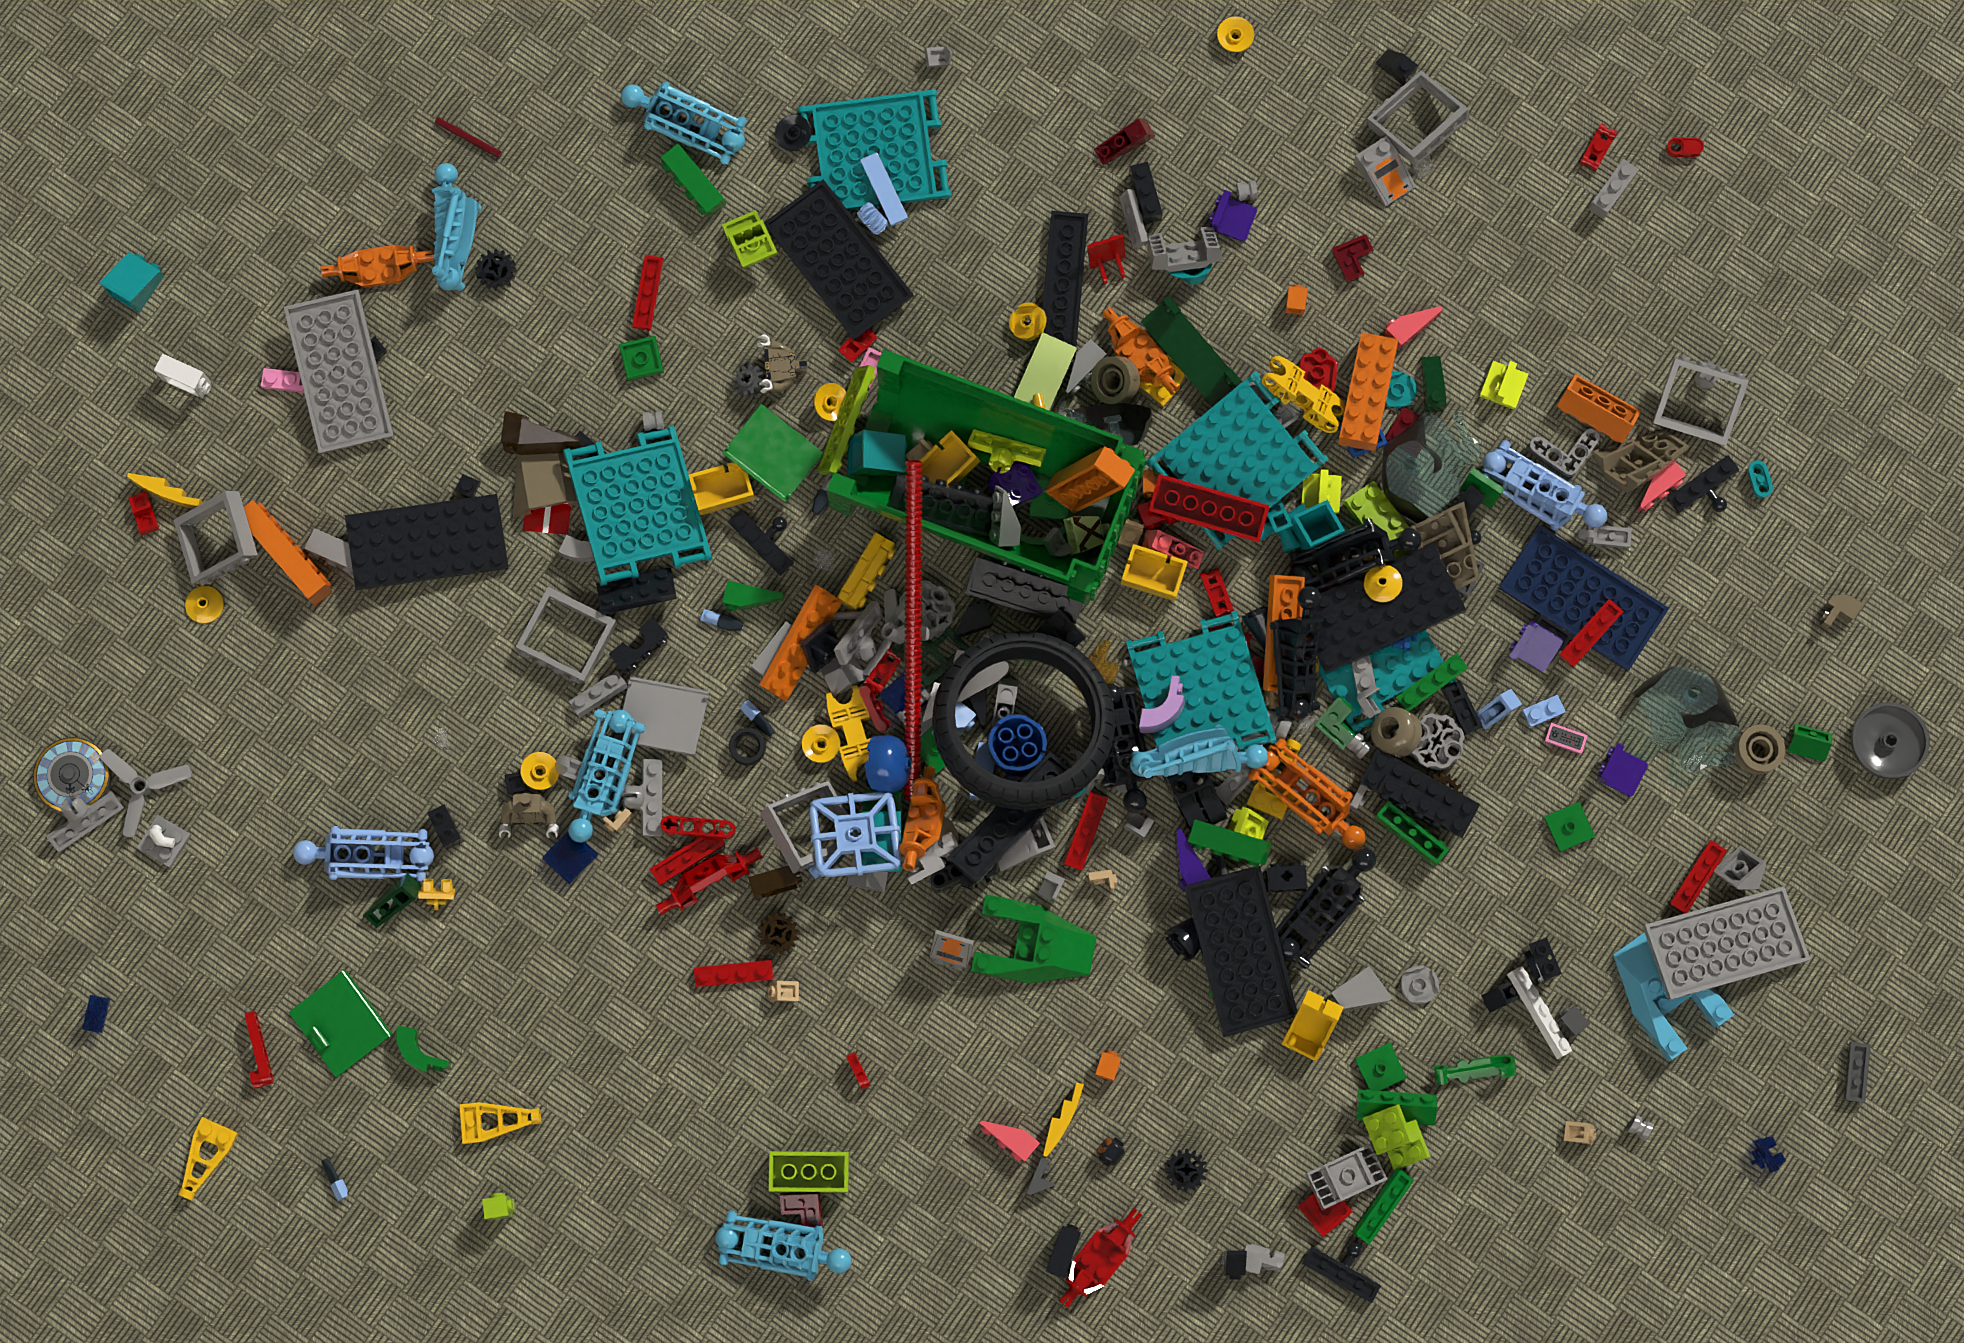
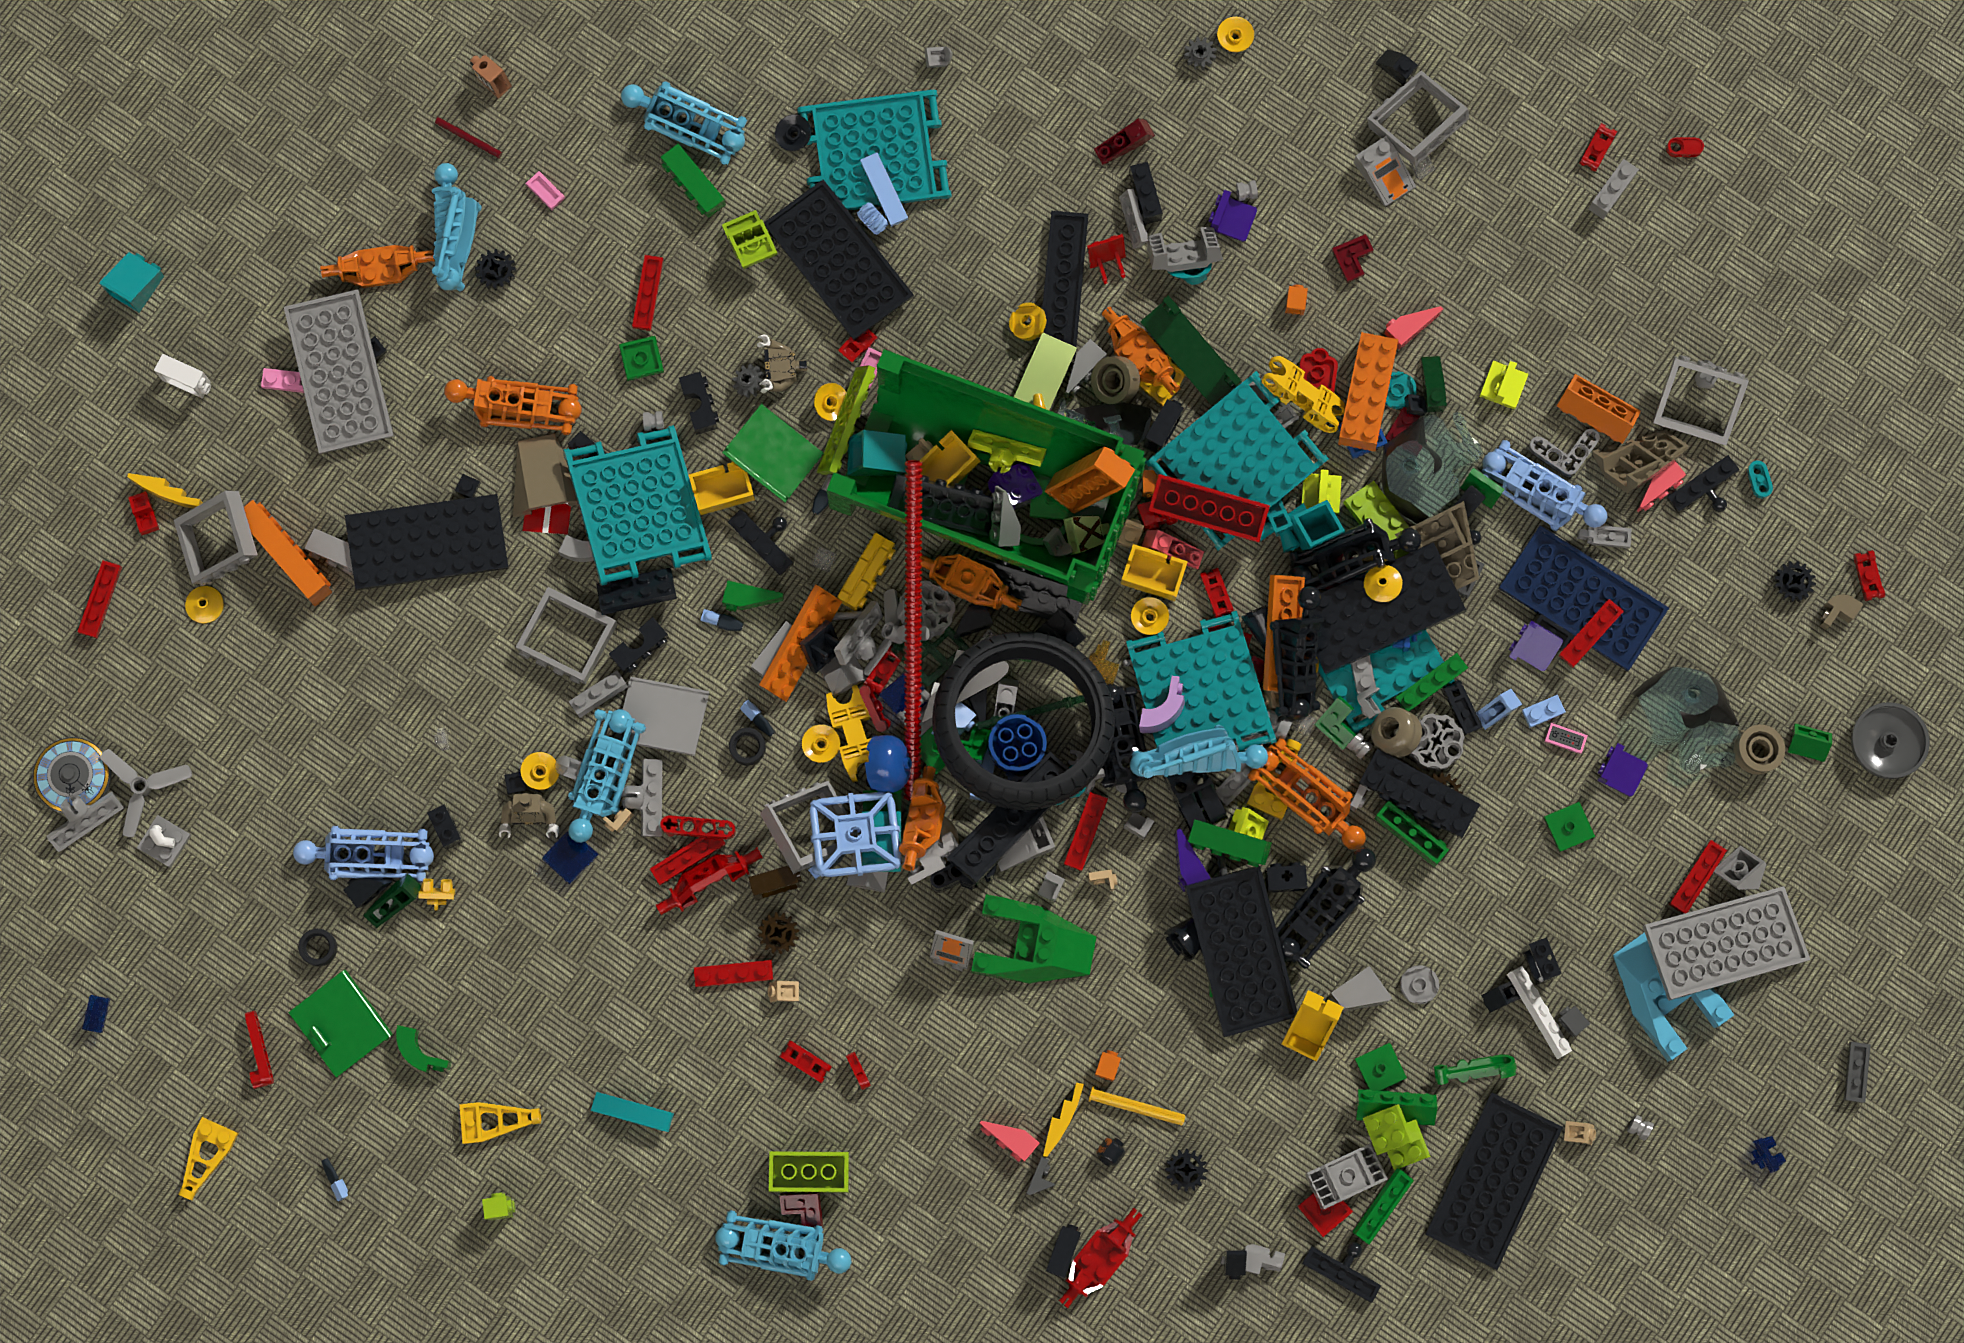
dark brown wedge [501,411,582,455] -> none
none -> red plate [77,560,122,639]
none -> black tyre [298,928,338,967]
none -> black slope [343,878,392,908]
none -> orange piece [444,376,582,435]
none -> nougat torso [470,55,512,99]
none -> bright pink tile [526,171,565,211]
none -> teal slope [591,1092,674,1132]
none -> black arch [679,371,720,435]
none -> red plate [779,1040,832,1084]
none -> orange plate [920,554,1022,611]
none -> green plate [961,727,992,765]
none -> clear green bar [976,695,1085,730]
none -> yellow axle [1088,1086,1185,1125]
none -> yellow dish [1131,597,1169,635]
none -> black window [1143,399,1184,454]
none -> dark grey gear [1184,37,1217,70]
none -> black plate [1404,394,1427,416]
none -> black plate [1425,1092,1563,1270]
none -> black gear [1773,561,1816,603]
none -> red plate [1853,550,1885,601]

